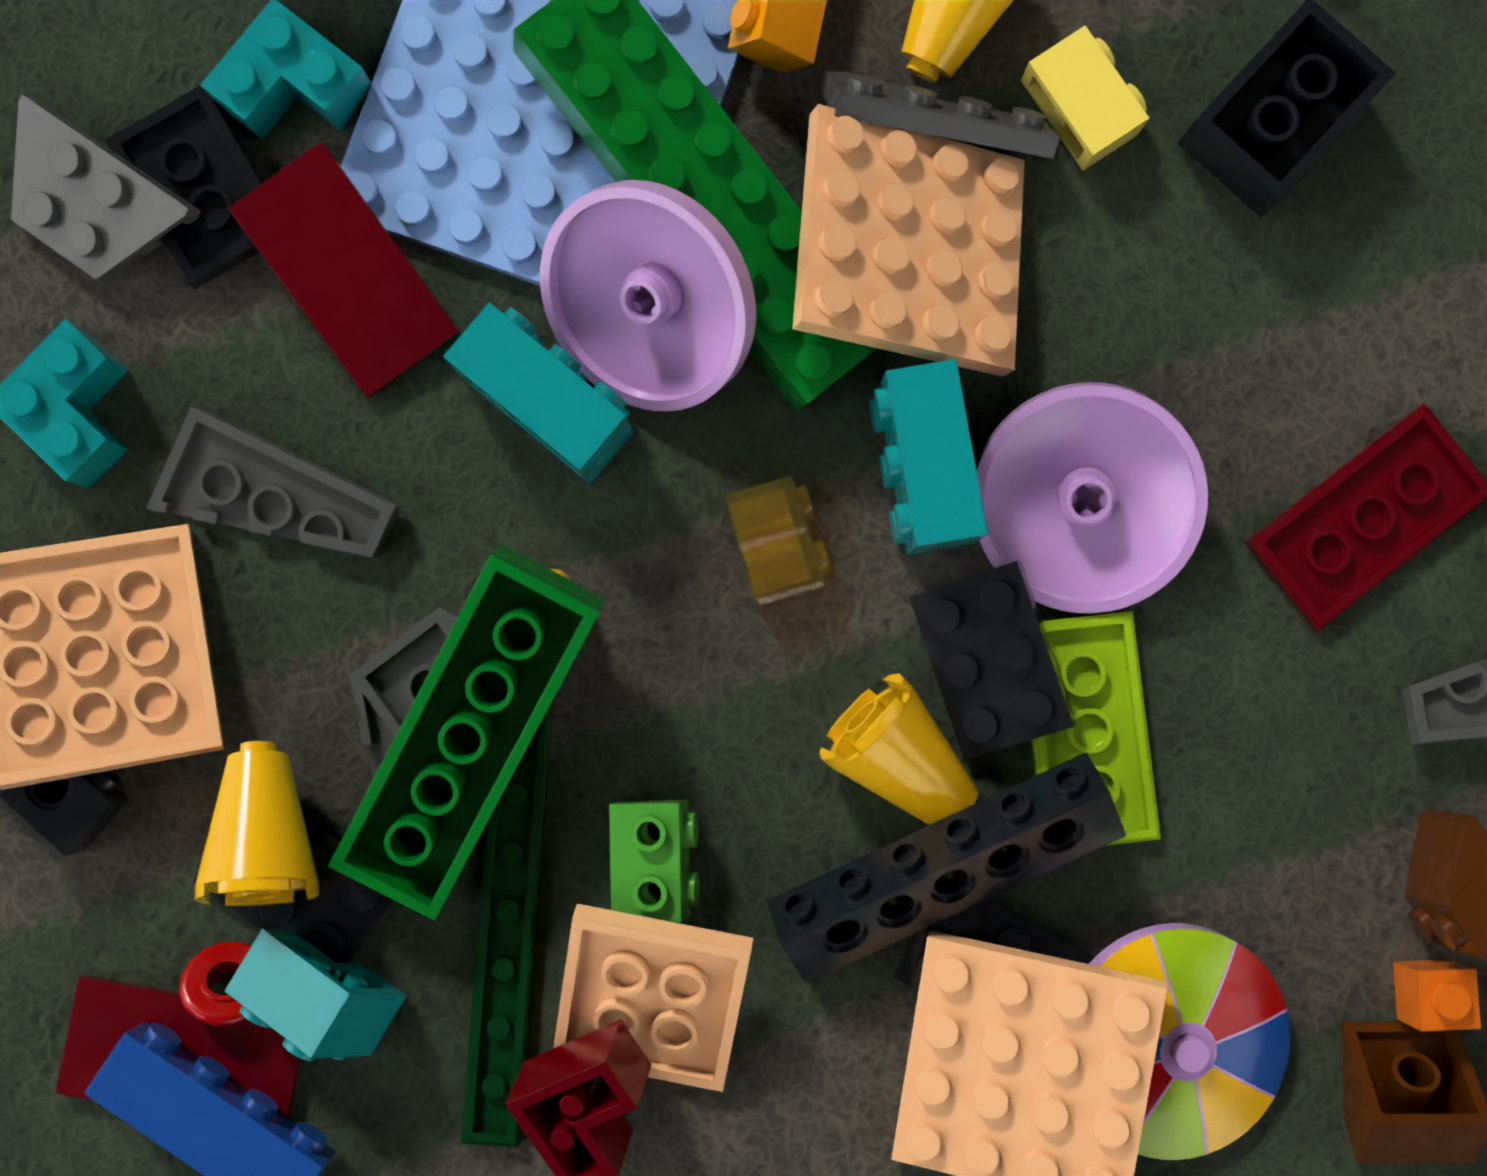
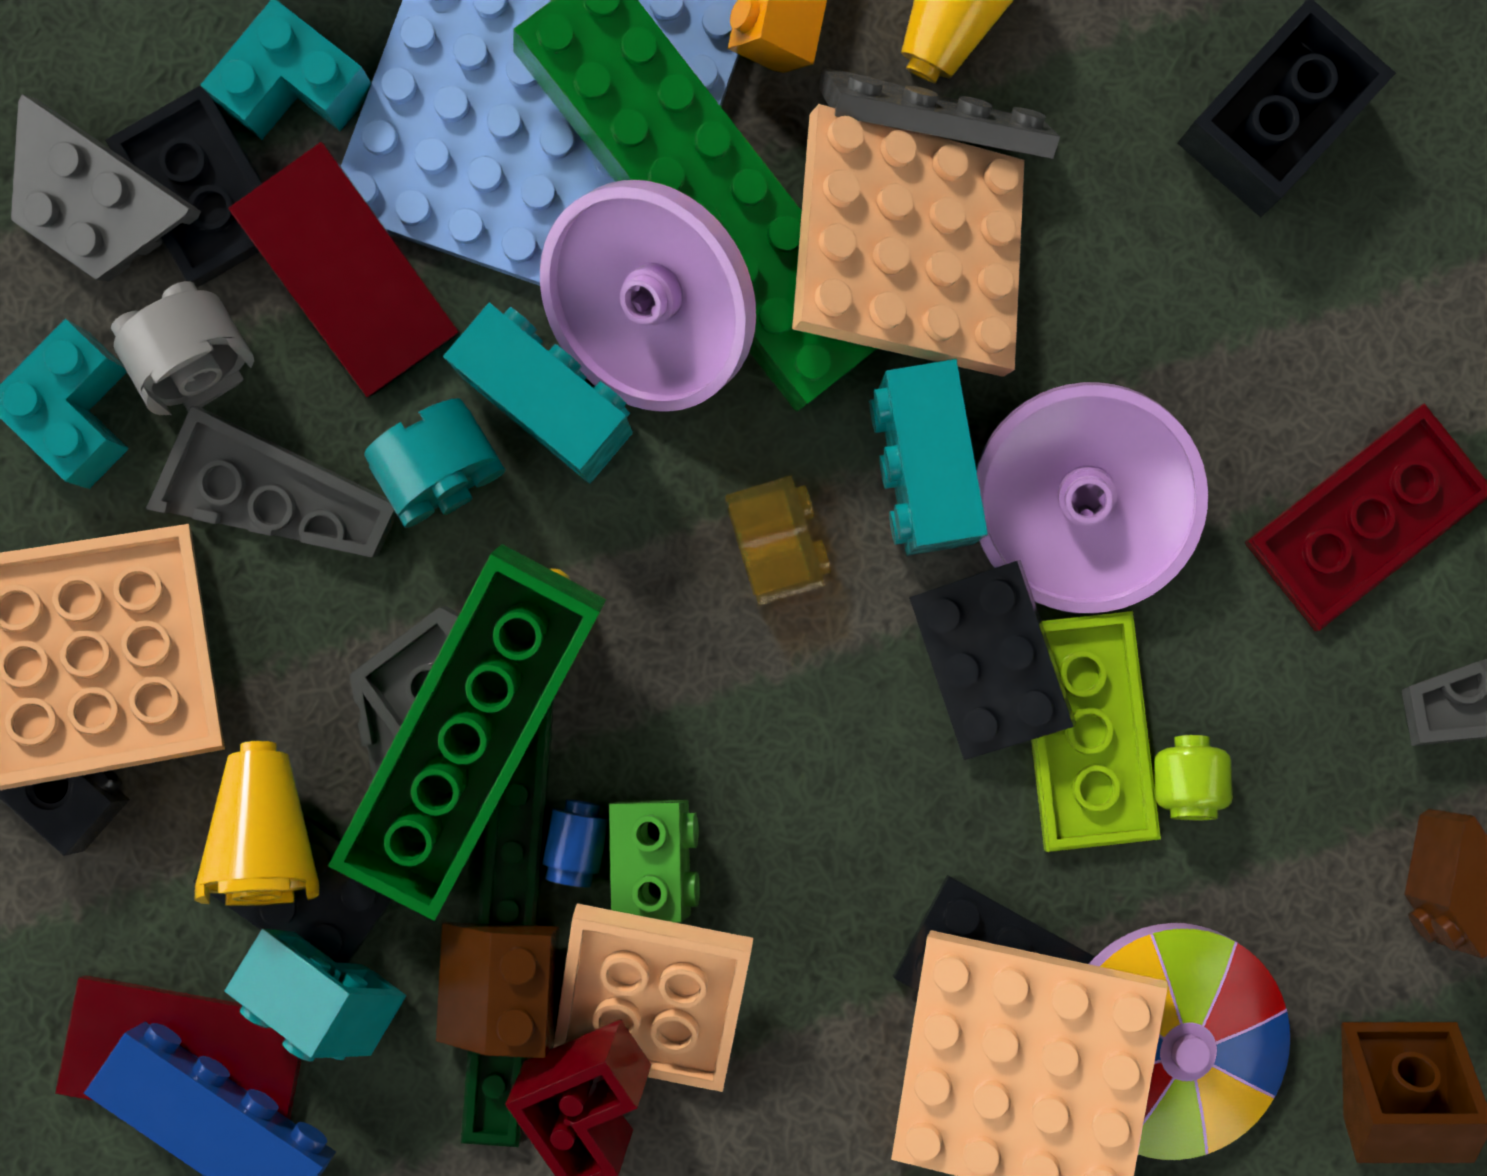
red piece [179,942,251,1026] -> none
black brick [766,752,1126,984] -> none
yellow cone [819,673,978,825] -> none
light yellow brick [1021,25,1149,171] -> none
orange brick [1393,959,1481,1032] -> none
none -> light grey brick [111,281,254,415]
none -> teal brick [364,398,506,528]
none -> reddish brown slope [436,922,559,1058]
none -> blue brick [543,799,609,887]
none -> lime head [1154,735,1233,821]

